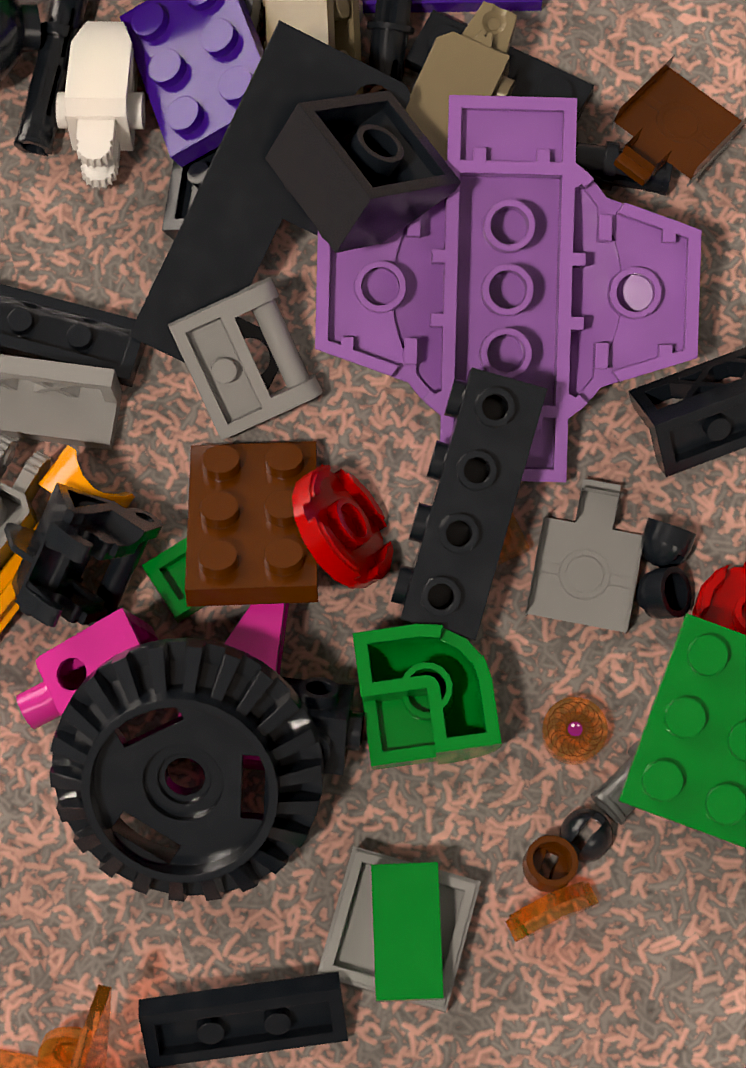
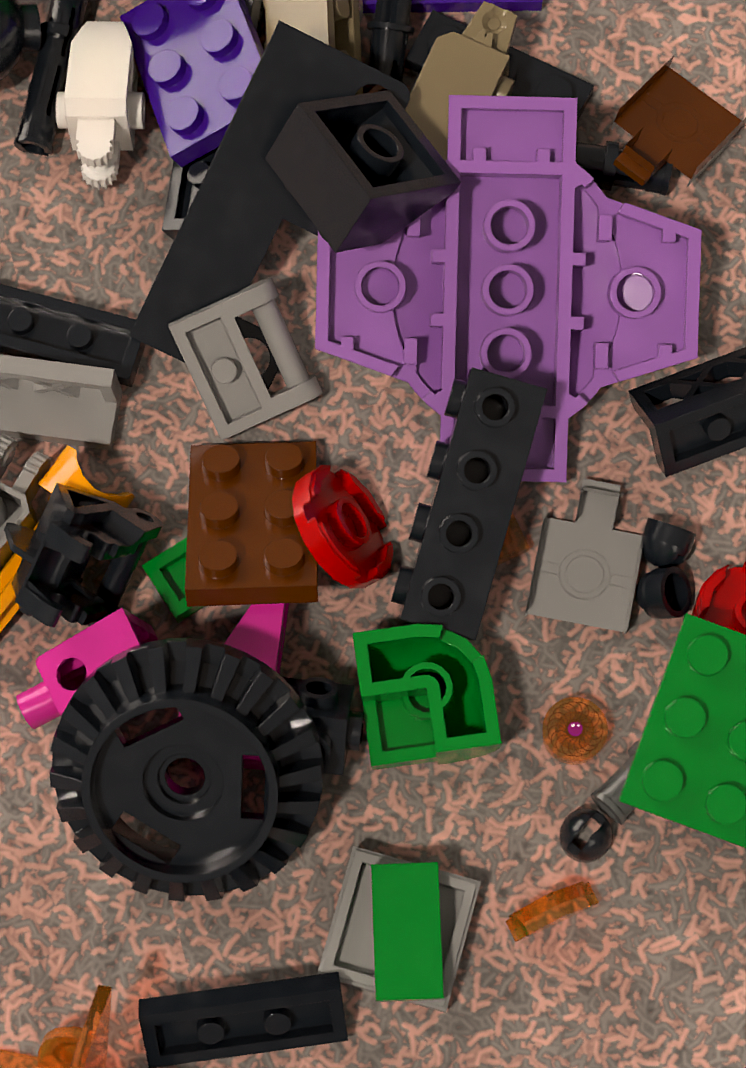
reddish brown hinge [522,835,579,893] -> none

